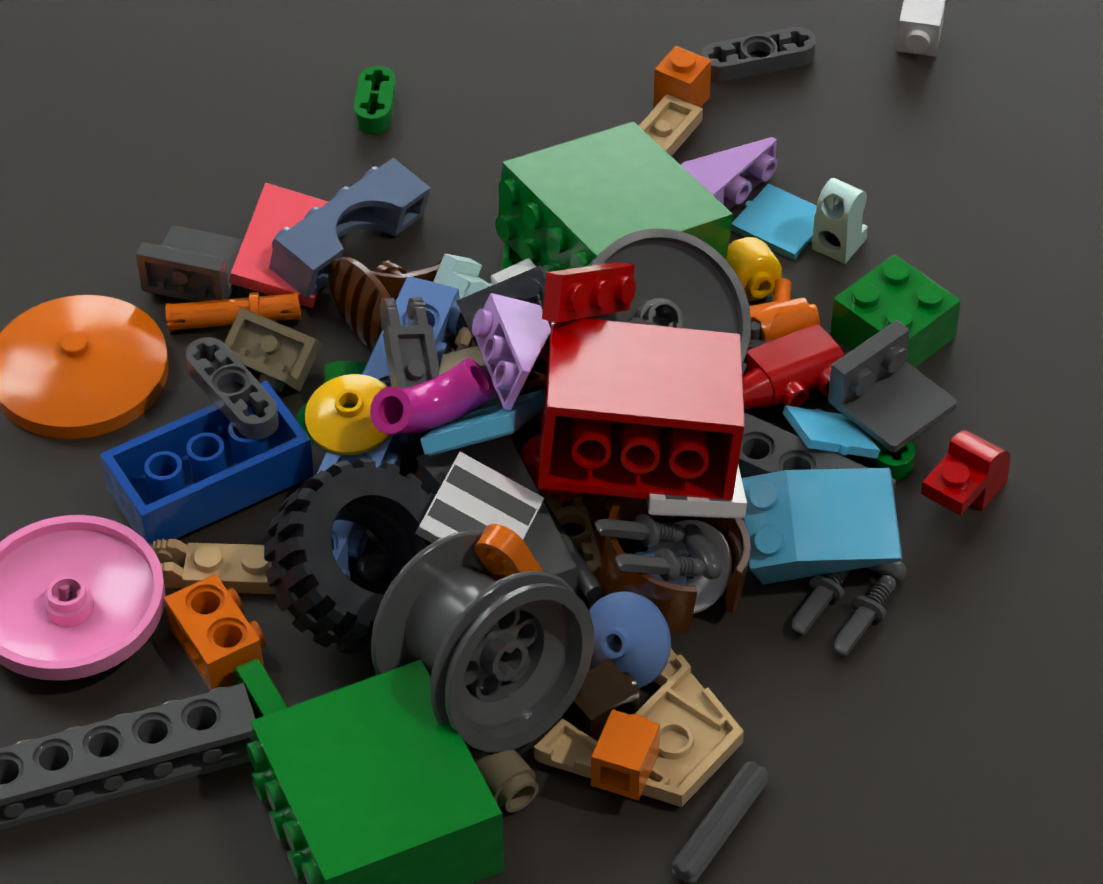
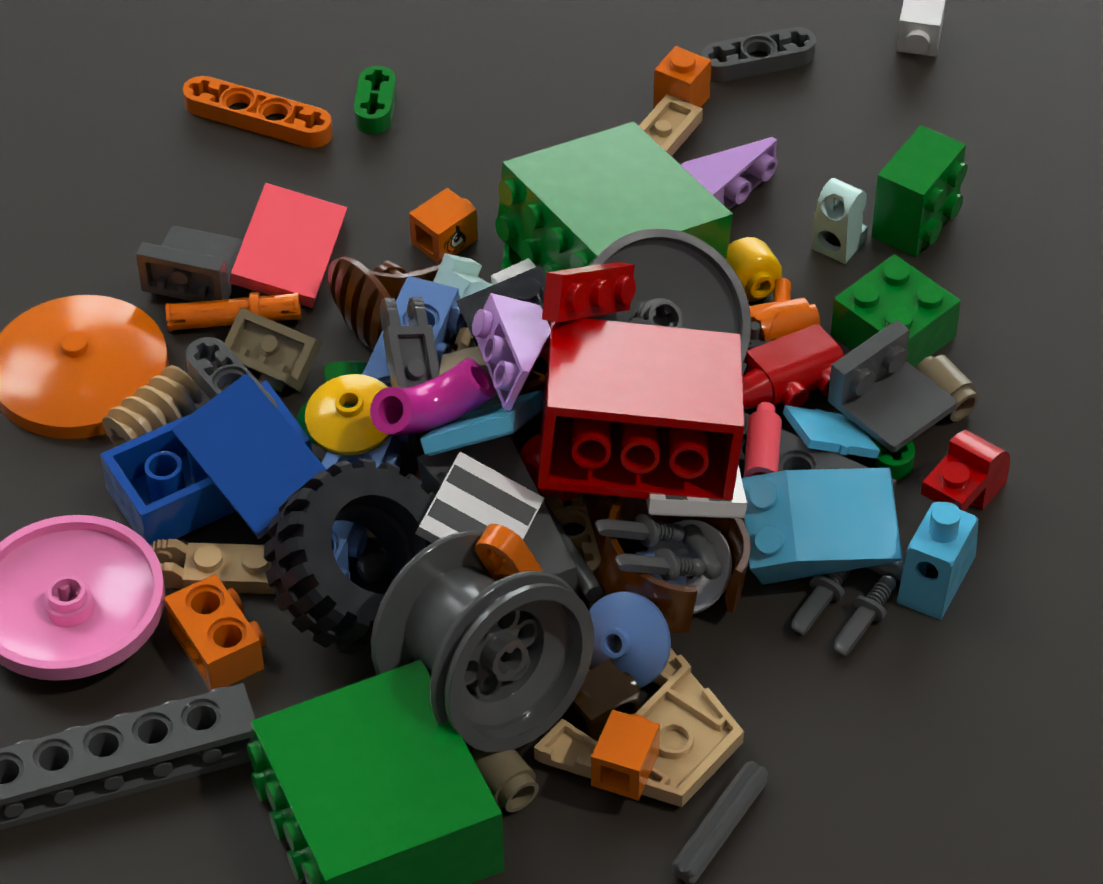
green beam [233,658,287,719] -> none
sand blue arch [269,158,431,298] -> none
medium azure piece [731,183,817,260] -> none
none -> tan piece [102,365,202,447]
none -> blue tile [171,373,327,539]
none -> orange beam [182,76,333,148]
none -> orange brick [409,188,478,263]
none -> coral cylinder [743,402,782,478]
none -> green brick [871,125,968,257]
none -> medium azure torso [897,502,979,620]
none -> dark tan brick [916,355,979,421]

